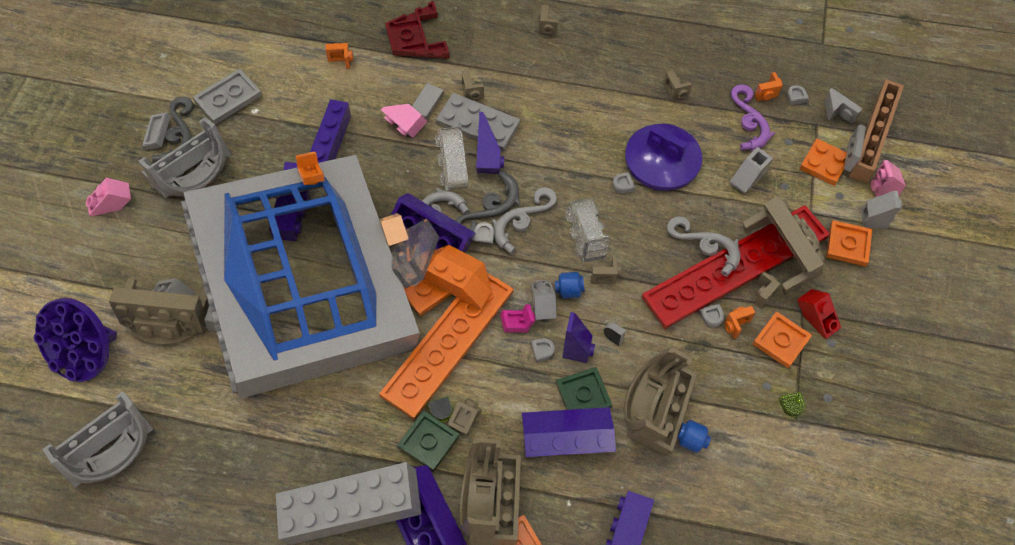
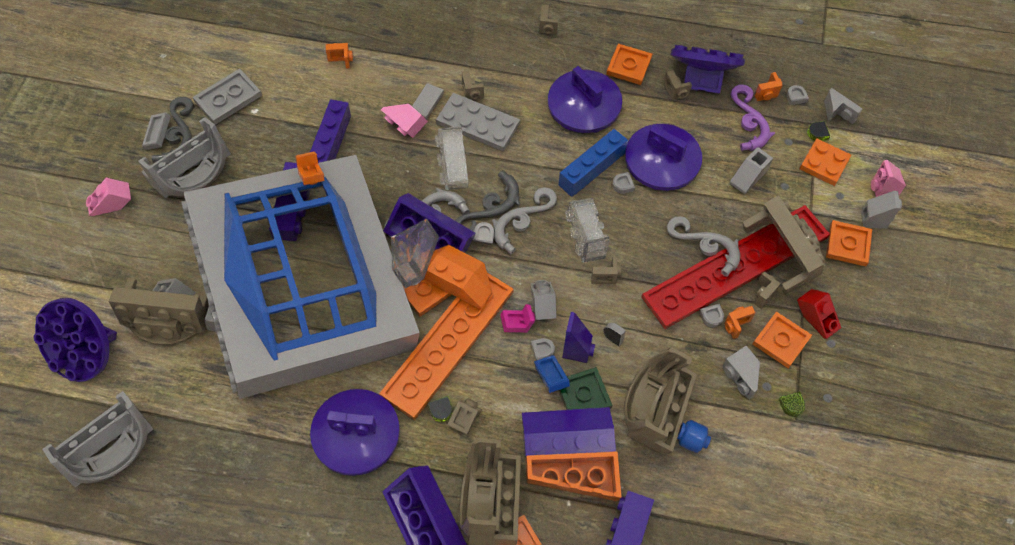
light grey brick [276,462,421,545] -> none
light nougat panel [379,213,408,246] -> none
dark red wing [385,1,450,58] -> none
dark green plate [397,410,460,472] -> none
dark purple slope [476,112,504,174] -> none
blue head [555,272,585,299] -> none
light grey tile [844,124,866,172] -> none
medium nougat brick [849,79,904,184] -> none
none -> dark purple bracket [310,389,400,476]
none -> orange wedge [525,452,622,502]
none -> blue tile [534,355,570,393]
none -> dark purple bracket [548,66,622,133]
none -> blue brick [558,129,628,197]
none -> orange plate [606,44,653,85]
none -> dark purple bracket [670,45,745,93]
none -> light grey slope [722,346,760,400]
none -> black tile [807,121,830,141]

